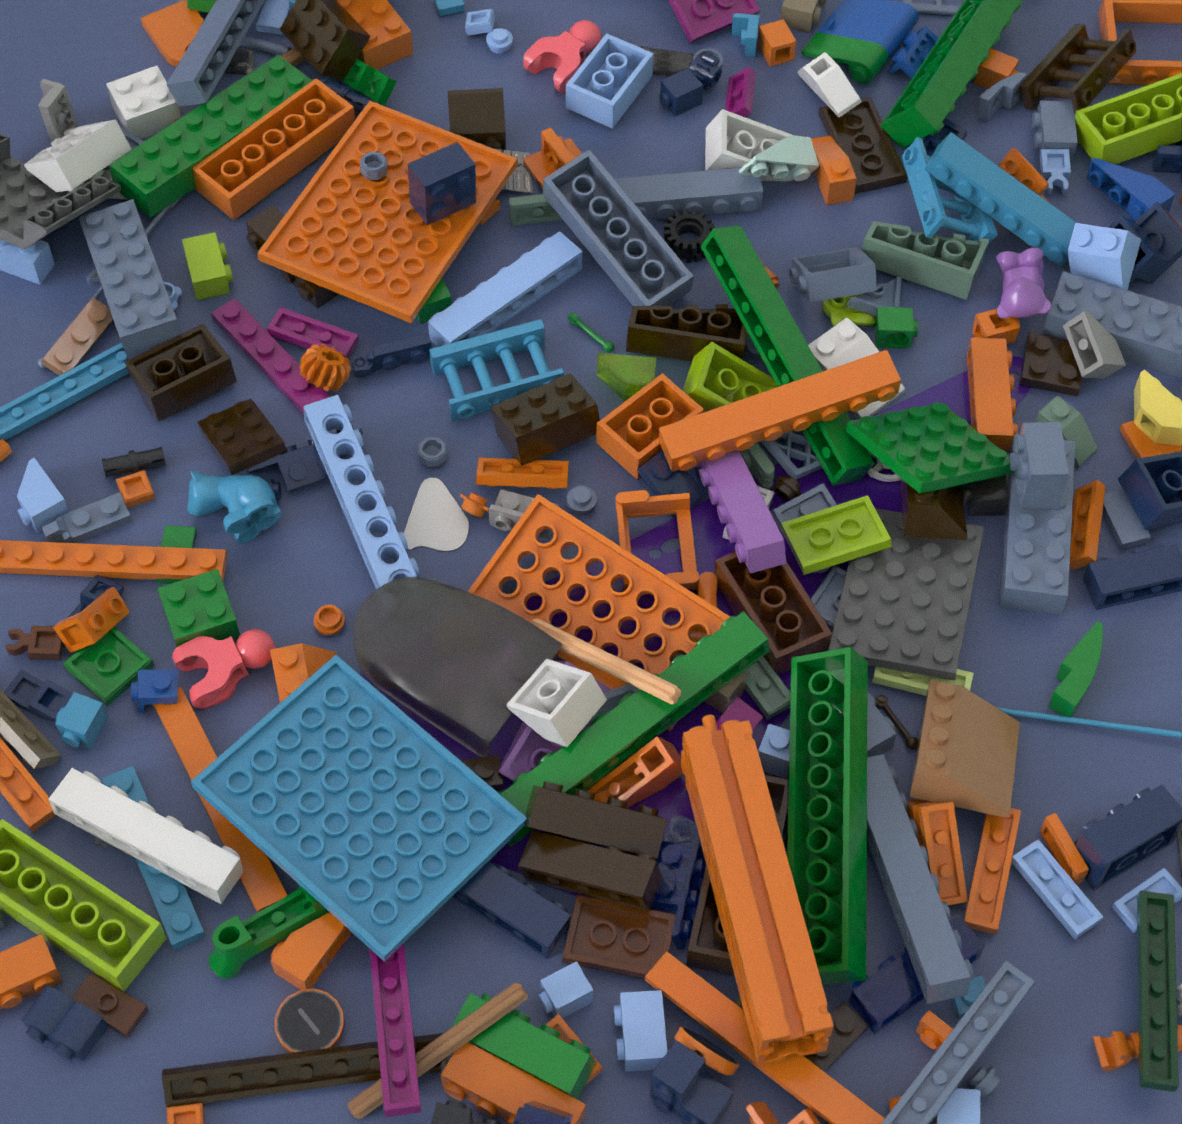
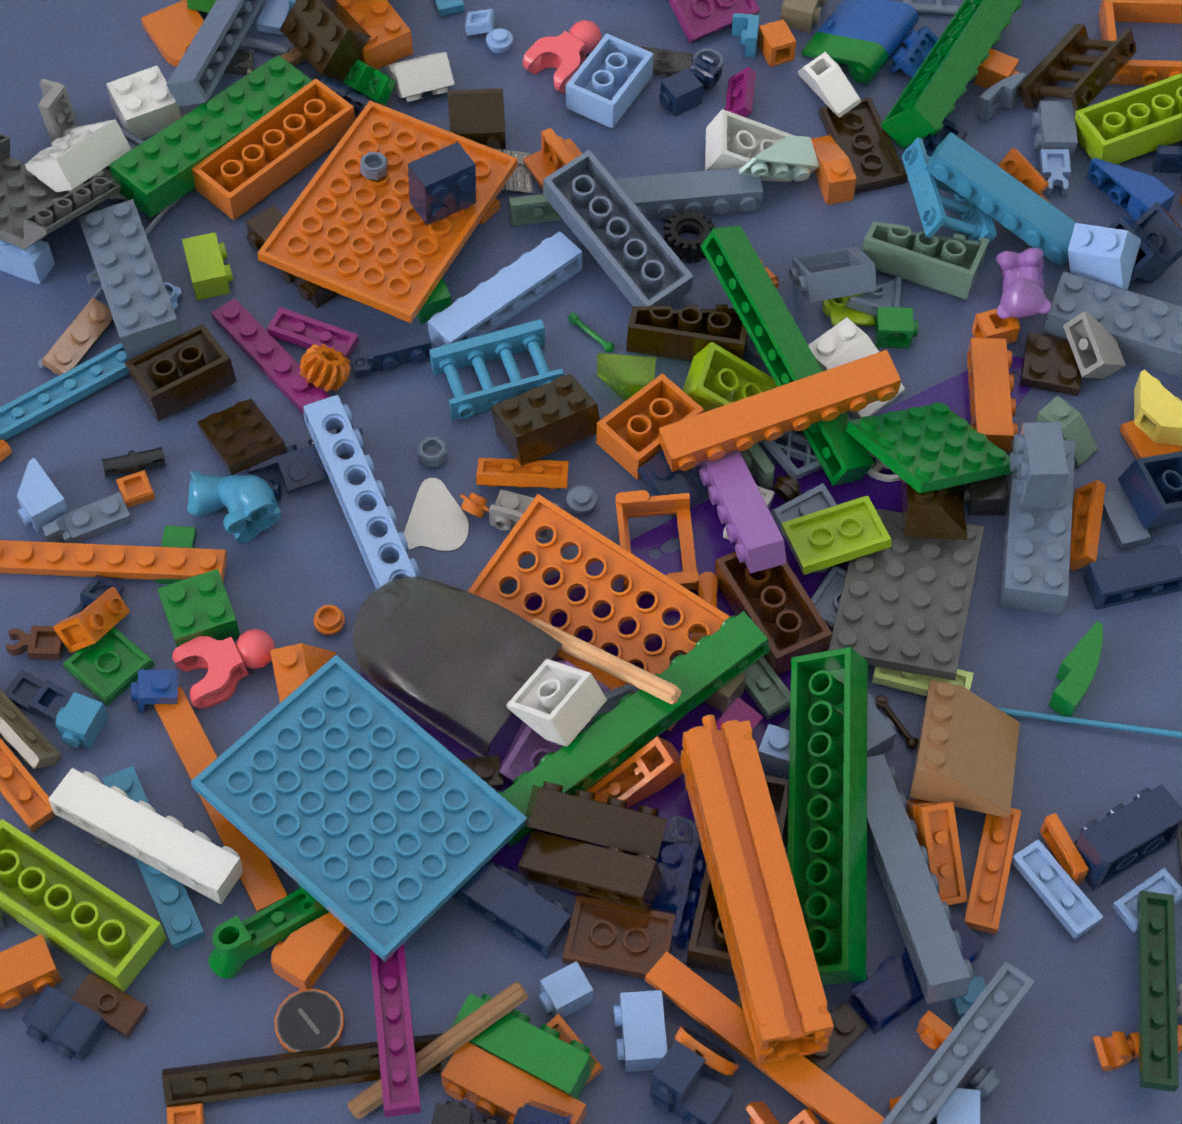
none -> white slope [386,52,454,102]

